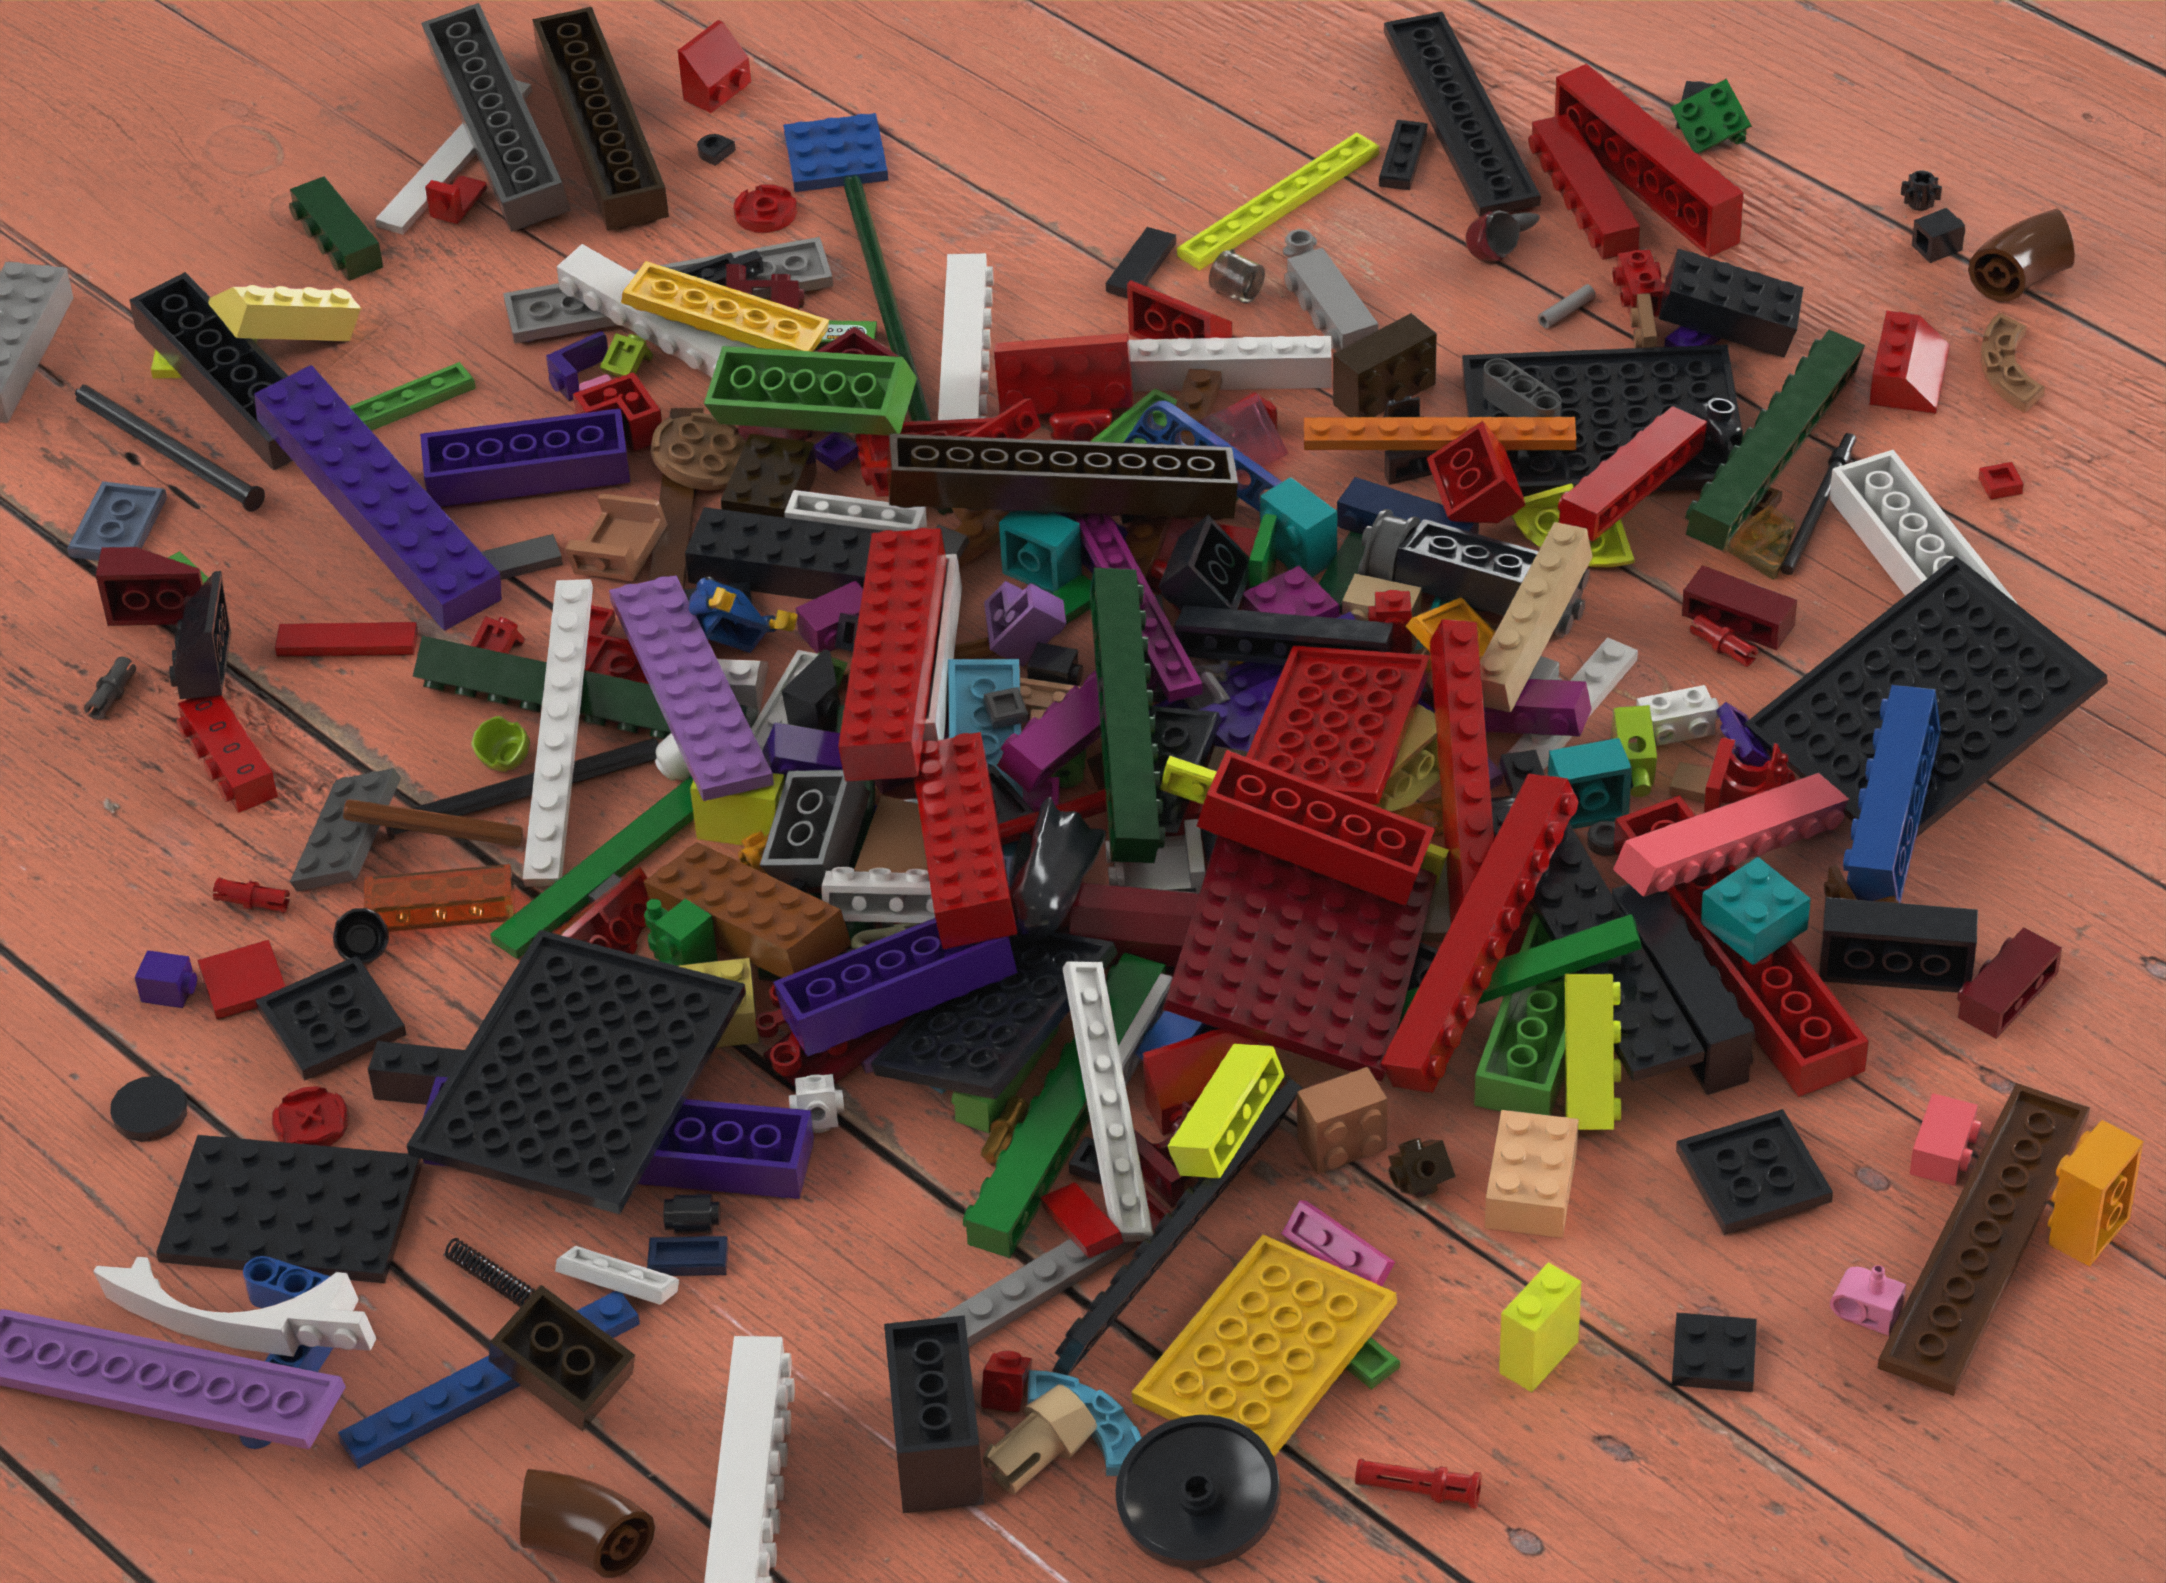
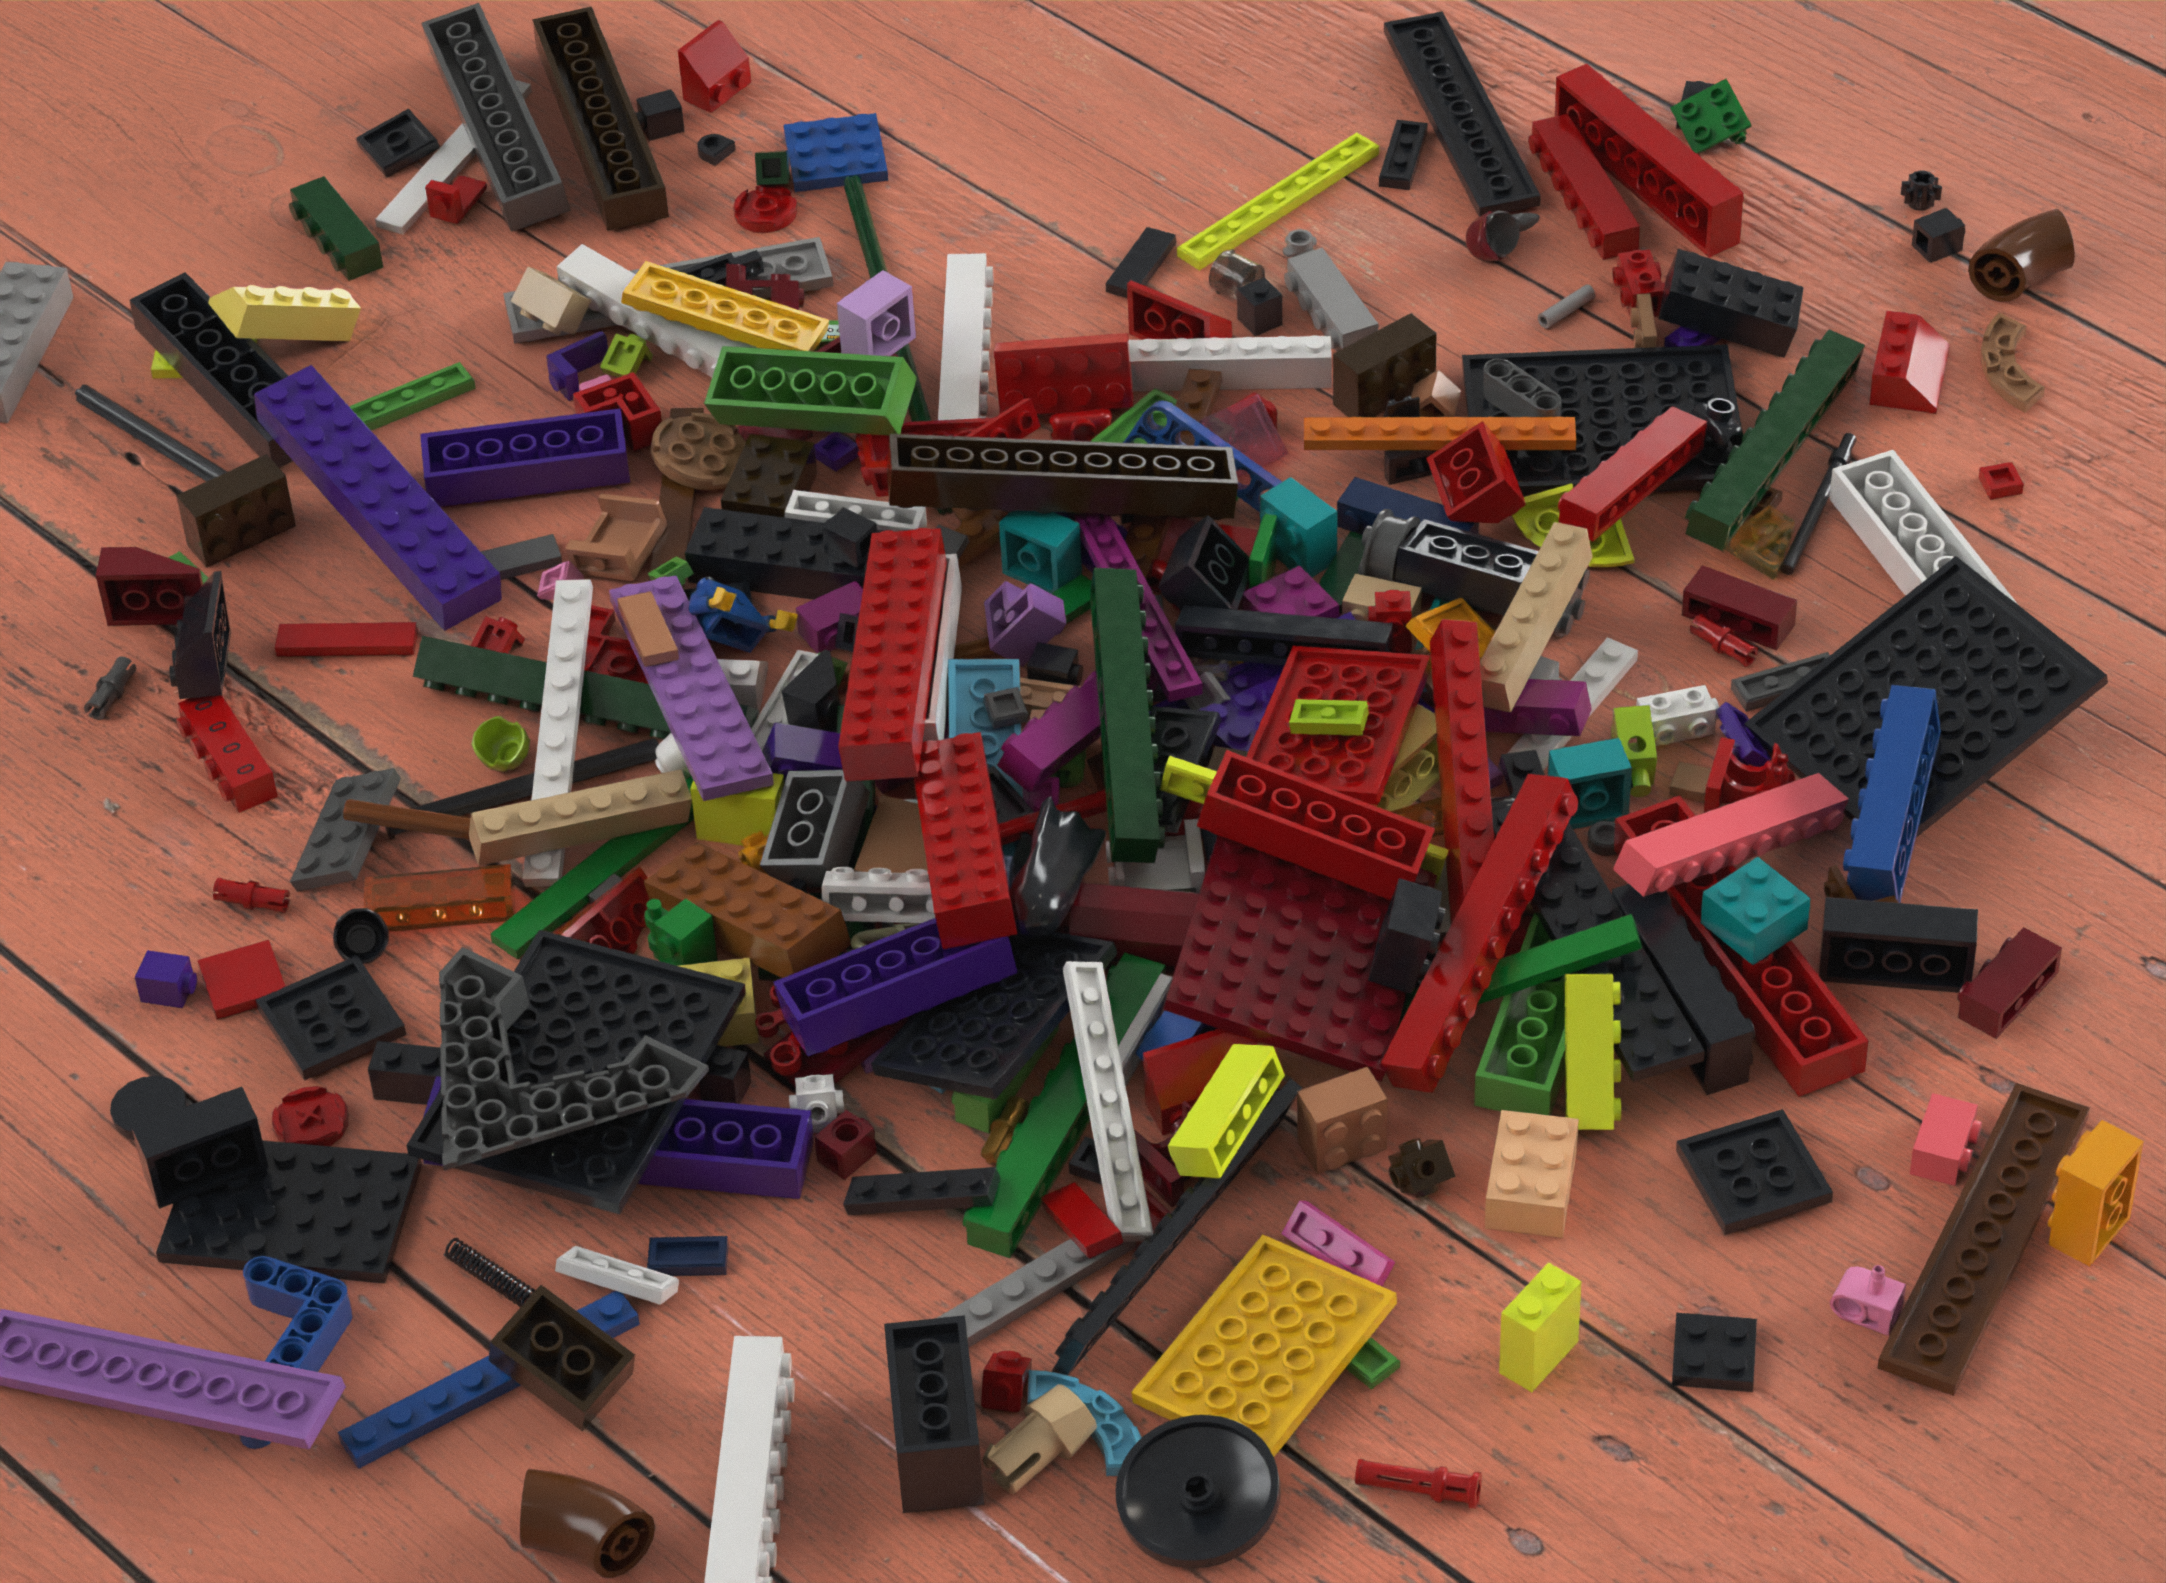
sand blue tile [67,481,167,561] -> none
white slope [93,1257,377,1357] -> none
black brick [663,1194,721,1234] -> none
none -> black brick [131,1086,269,1209]
none -> dark brown brick [176,454,296,568]
none -> black tile [356,109,440,178]
none -> dark grey wedge [439,947,709,1170]
none -> tan brick [469,769,692,866]
none -> tan brick [511,267,592,335]
none -> bright pink slope [537,561,584,600]
none -> nougat tile [617,591,679,667]
none -> black brick [635,89,685,141]
none -> bright green plate [648,556,694,586]
none -> black brick [699,1045,751,1104]
none -> dark green brick [755,150,790,185]
none -> dark red brick [814,1110,876,1180]
none -> black brick [822,507,877,568]
none -> lavender brick [837,270,916,356]
none -> black plate [843,1167,1001,1215]
none -> black brick [1237,277,1283,336]
none -> lime plate [1289,699,1369,736]
none -> black brick [1368,878,1446,994]
none -> nougat brick [1411,370,1461,417]
none -> dark grey tile [1731,652,1830,712]

